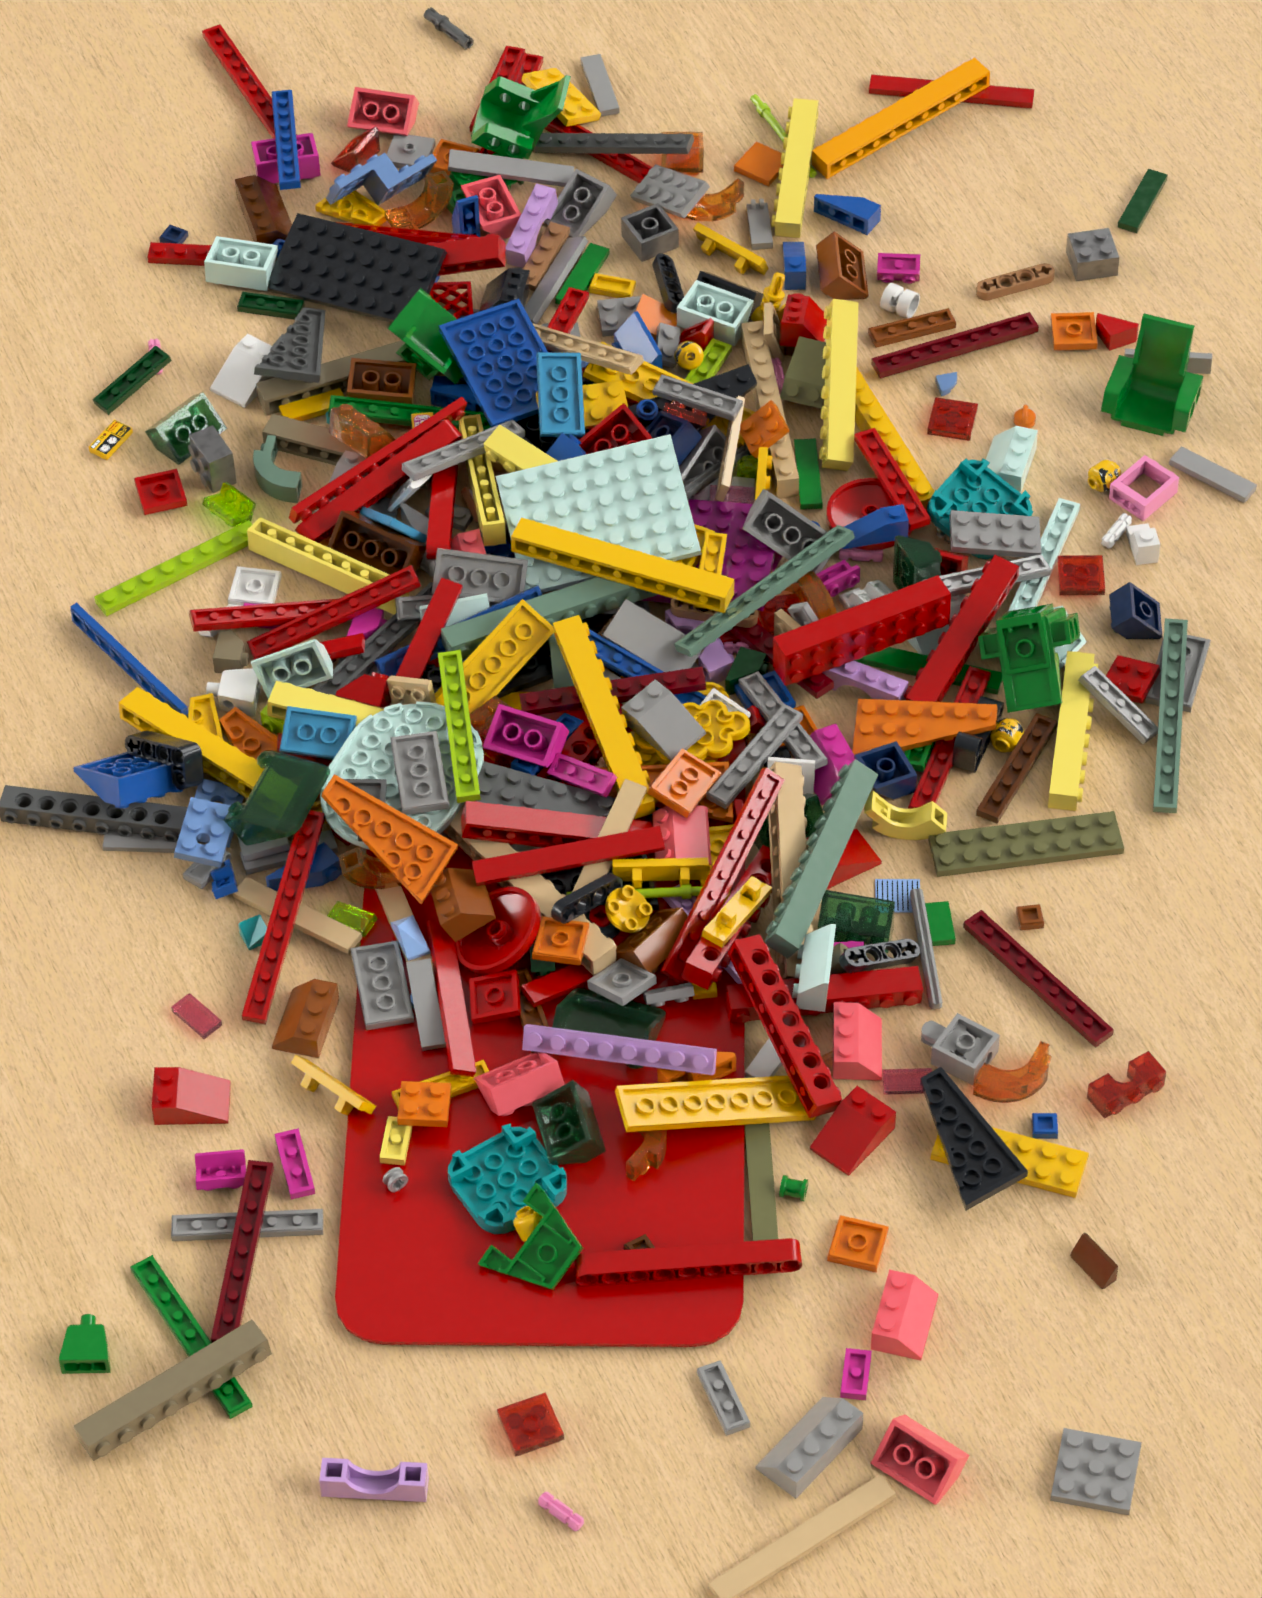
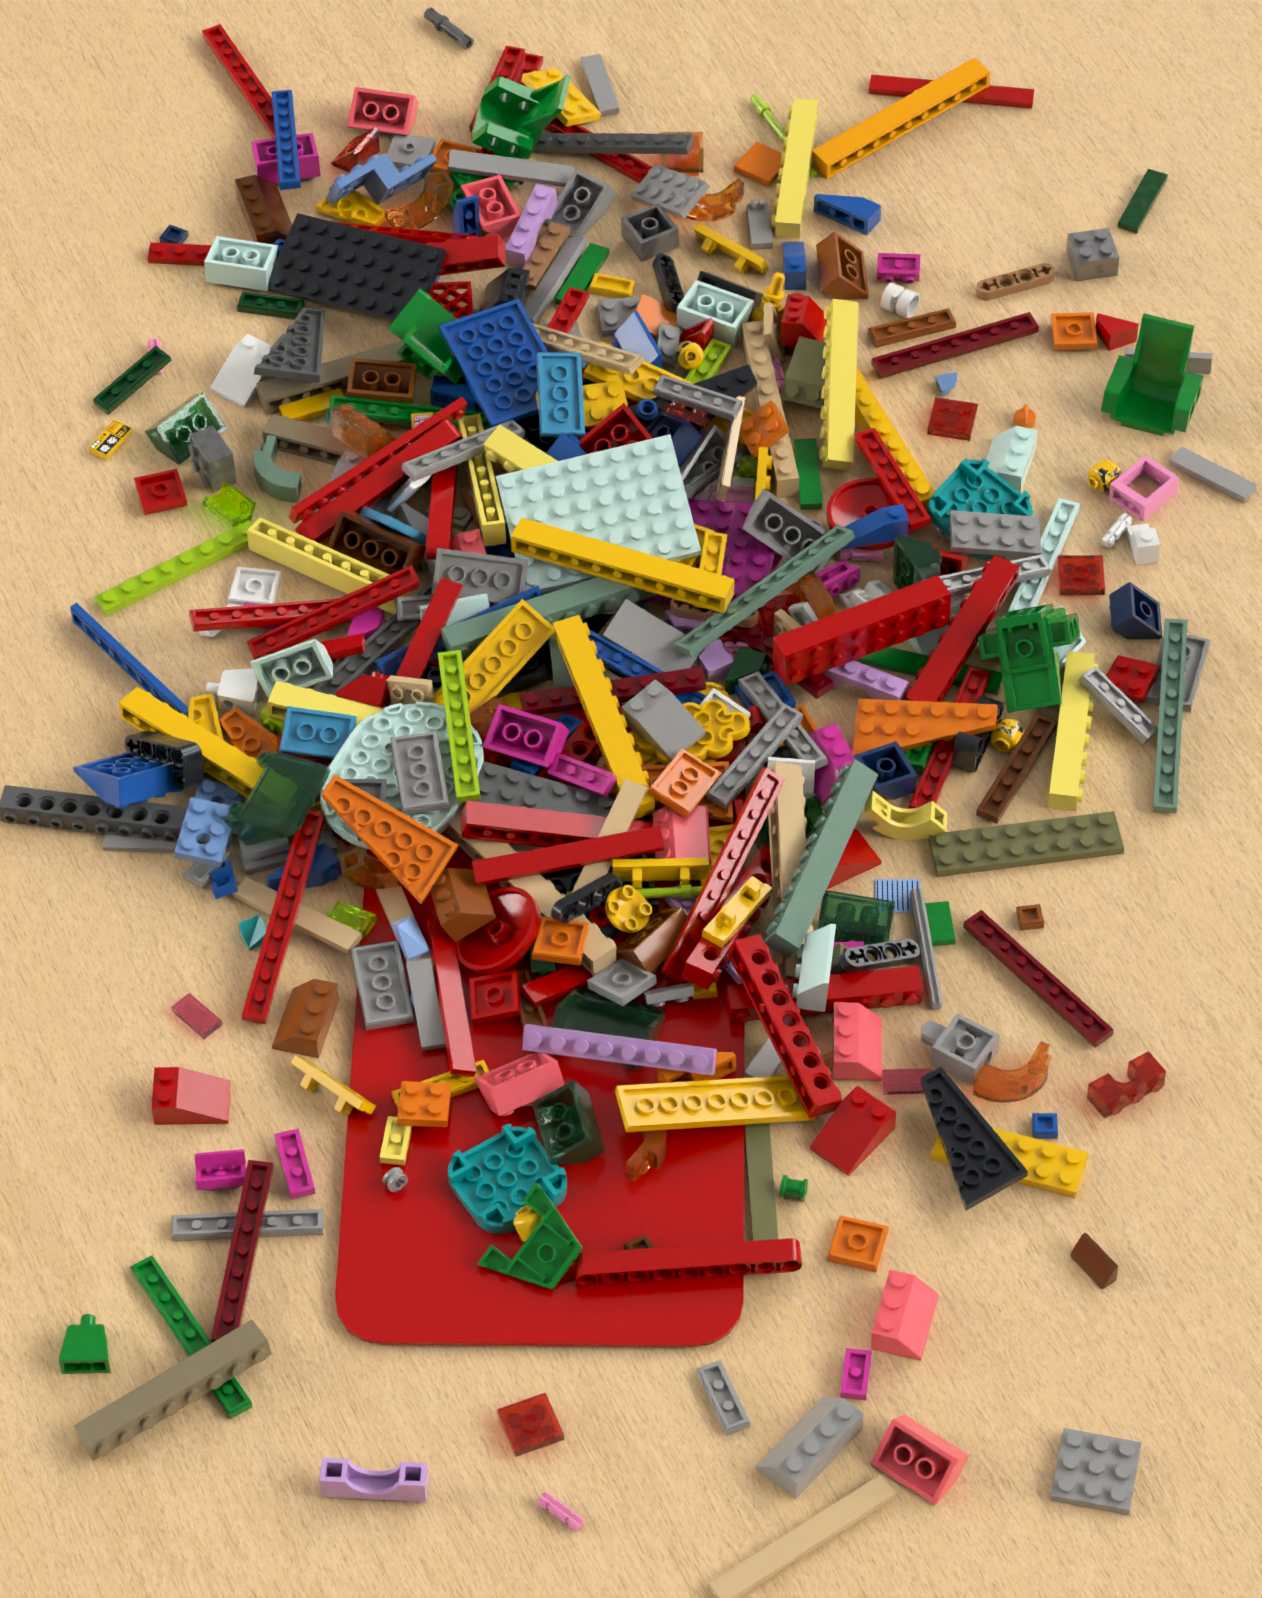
dark tan slope [213,629,249,673] -> none

